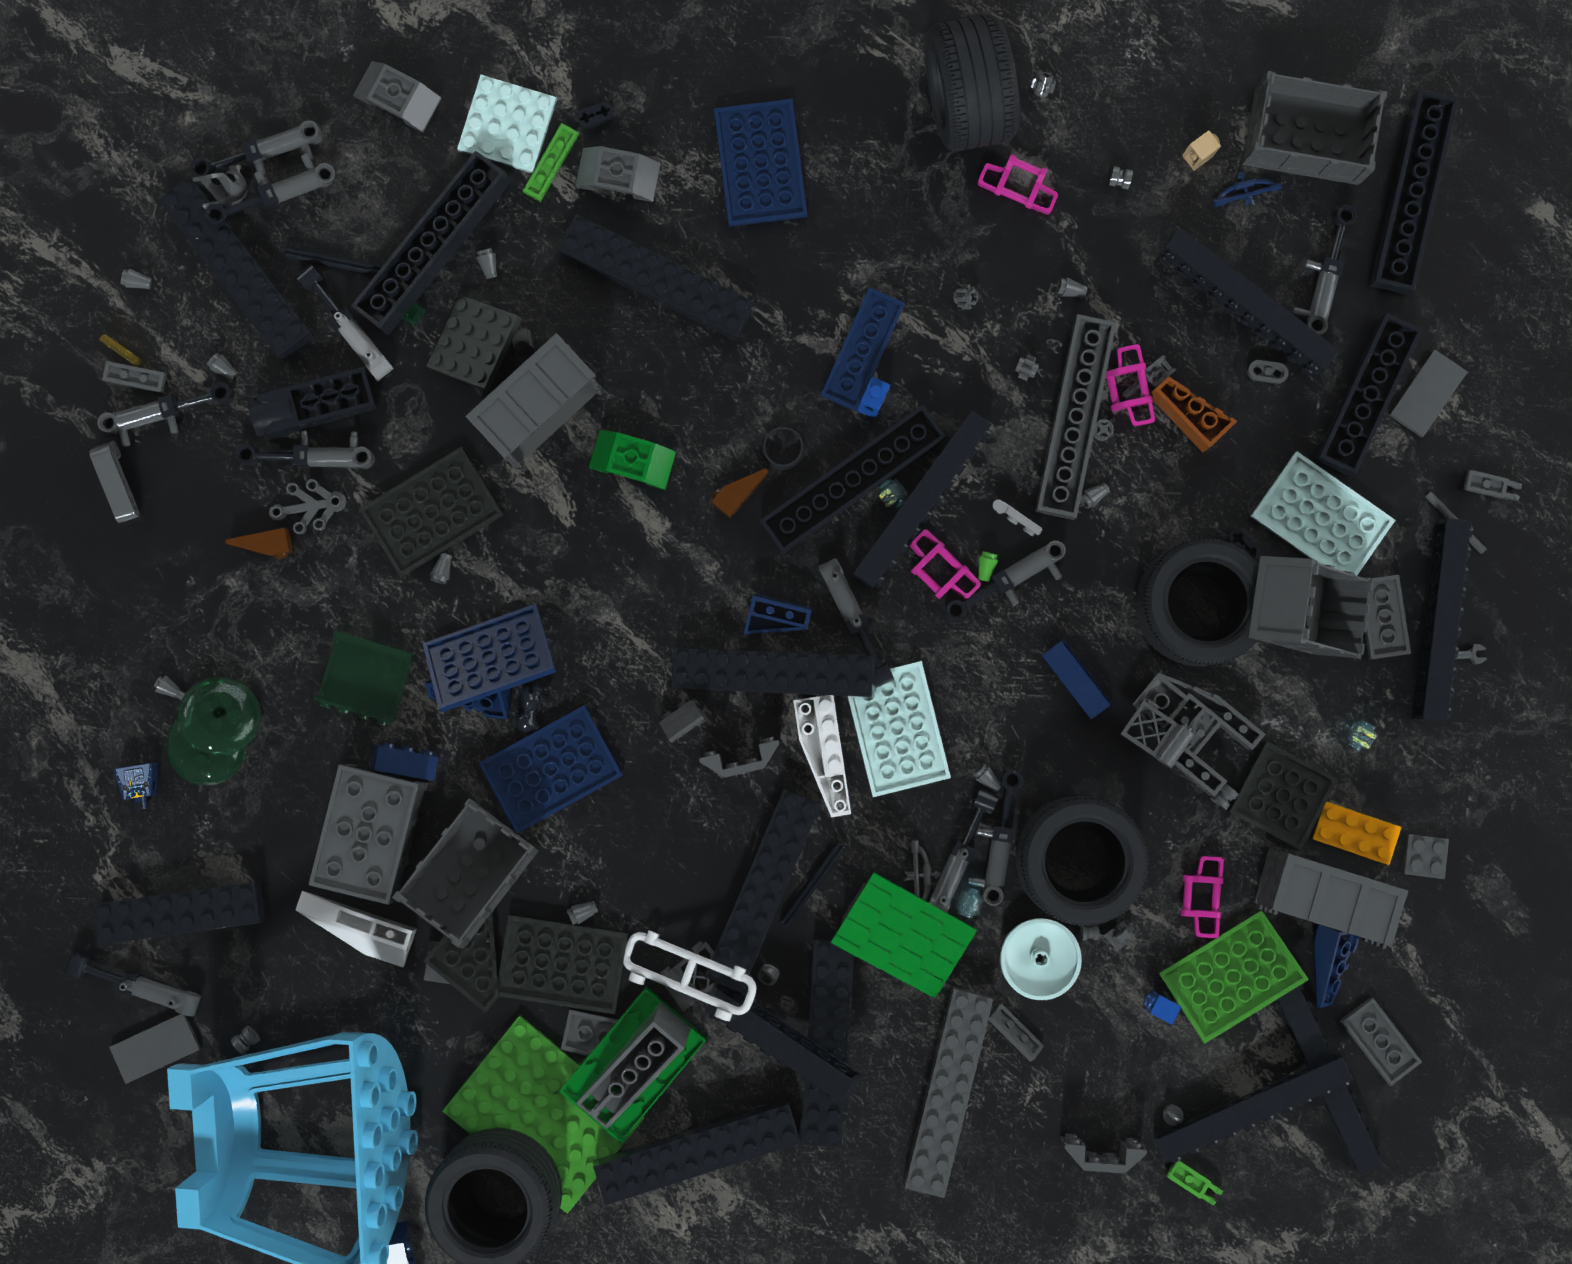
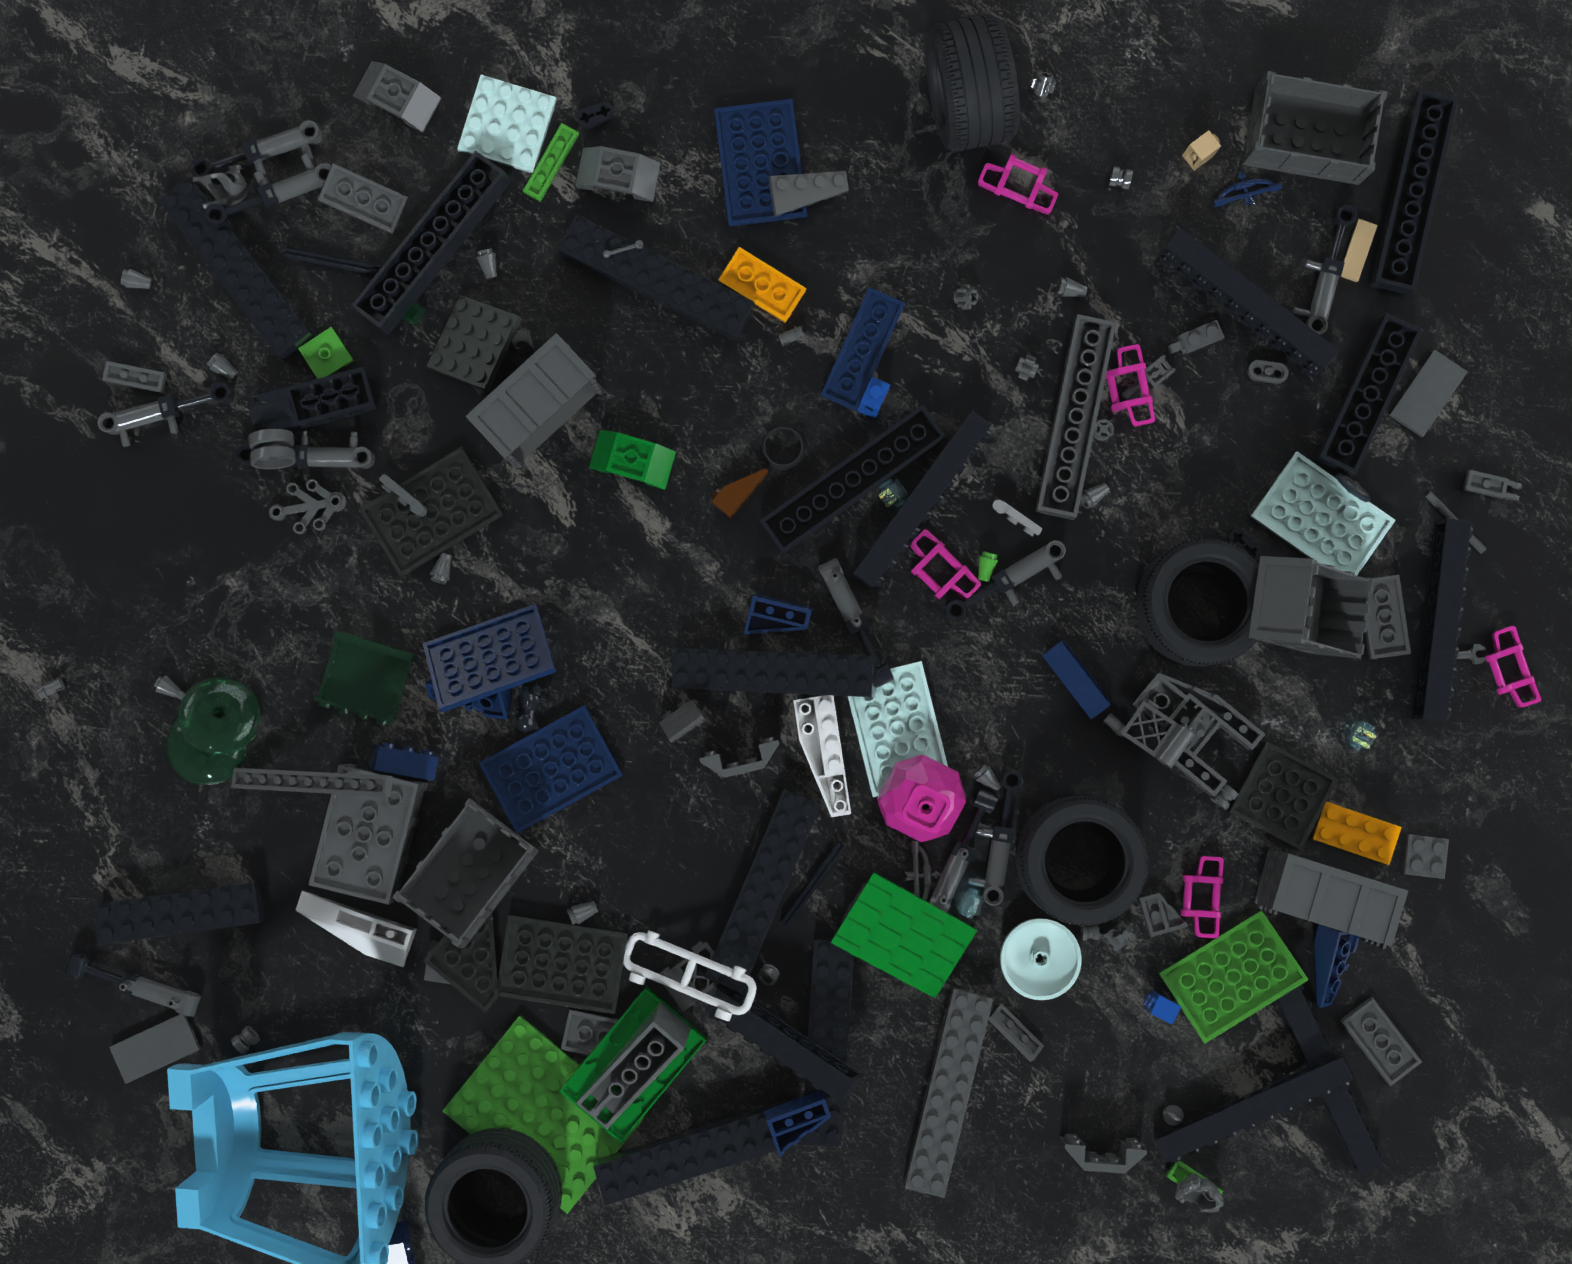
dark grey beam [89,441,139,523] -> none
clear yellow tile [99,334,141,366] -> none
torso [114,763,158,810] -> none
reddish brown slope [225,528,293,559] -> none
light grey piece [295,264,394,381] -> none
dark orange wedge [1150,376,1237,452] -> none
none -> dark grey pin [36,677,65,699]
none -> dark grey plate [231,768,393,797]
none -> dark grey wheel [248,429,296,469]
none -> bright green plate [298,327,354,379]
none -> dark grey tile [317,163,408,234]
none -> dark grey hinge [379,474,428,517]
none -> dark grey hinge [603,240,643,258]
none -> light orange plate [718,247,807,323]
none -> dark blue wedge [763,1090,831,1157]
none -> dark grey wing [768,171,849,217]
none -> dark grey pin [778,326,804,346]
none -> dark pink rock [877,754,967,842]
none -> dark grey pin [1103,712,1127,737]
none -> dark grey wing [1139,892,1188,937]
none -> dark grey hinge [1168,320,1225,354]
none -> dark grey hair [1174,1173,1224,1212]
none -> wheel [1335,473,1370,502]
none -> tan tile [1341,219,1377,282]
none -> dark pink bar [1485,626,1541,707]

